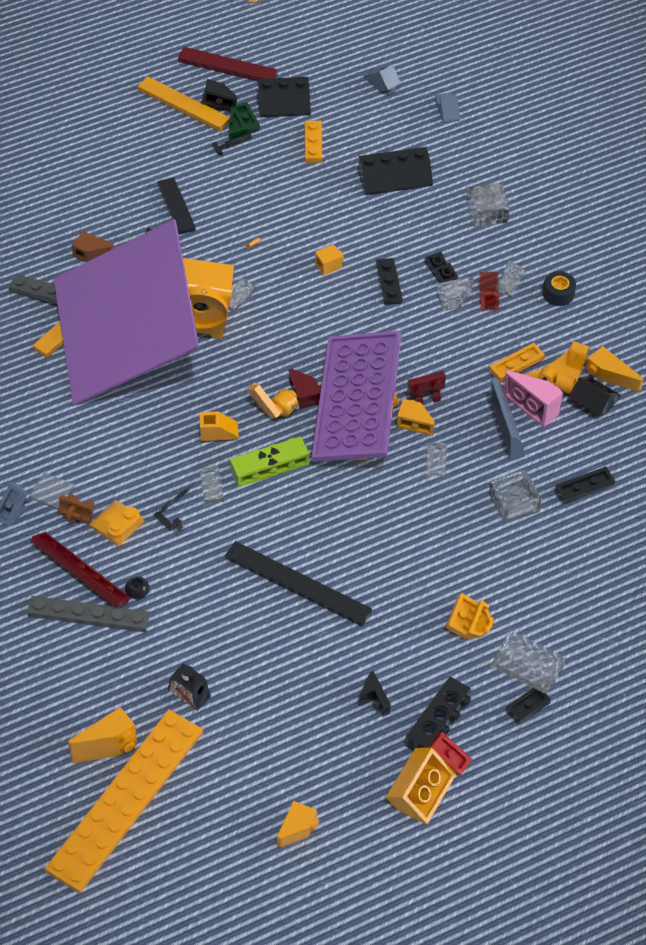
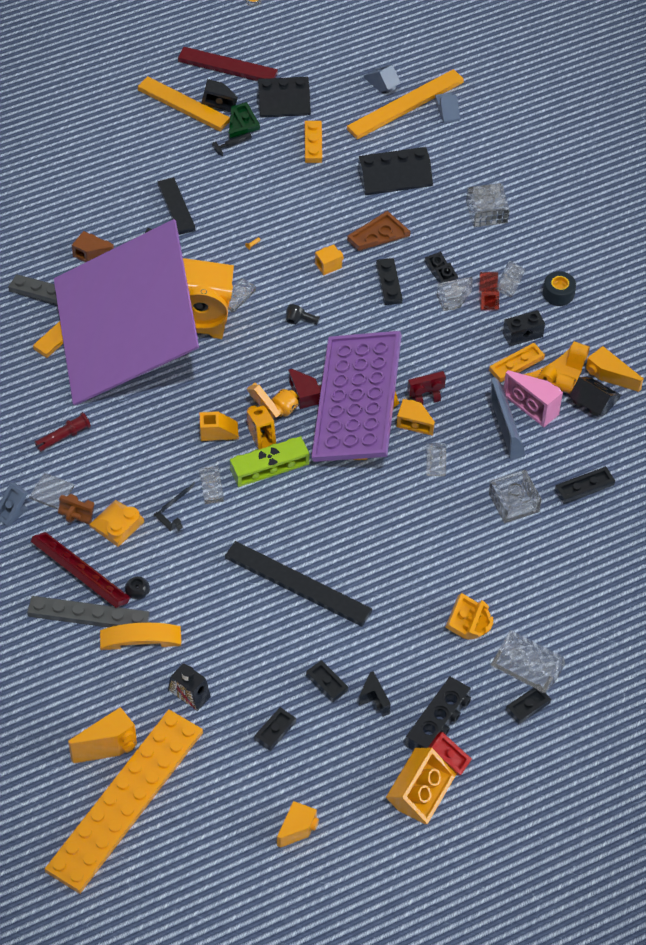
none -> dark red pin [34,412,91,452]
none -> light orange slope [100,623,181,650]
none -> light orange torso [247,406,276,449]
none -> black plate [254,707,296,751]
none -> black bar [286,304,320,325]
none -> black plate [306,660,348,702]
none -> light orange tile [347,69,464,140]
none -> dark orange wing [347,211,411,251]
none -> black brick [503,310,545,346]

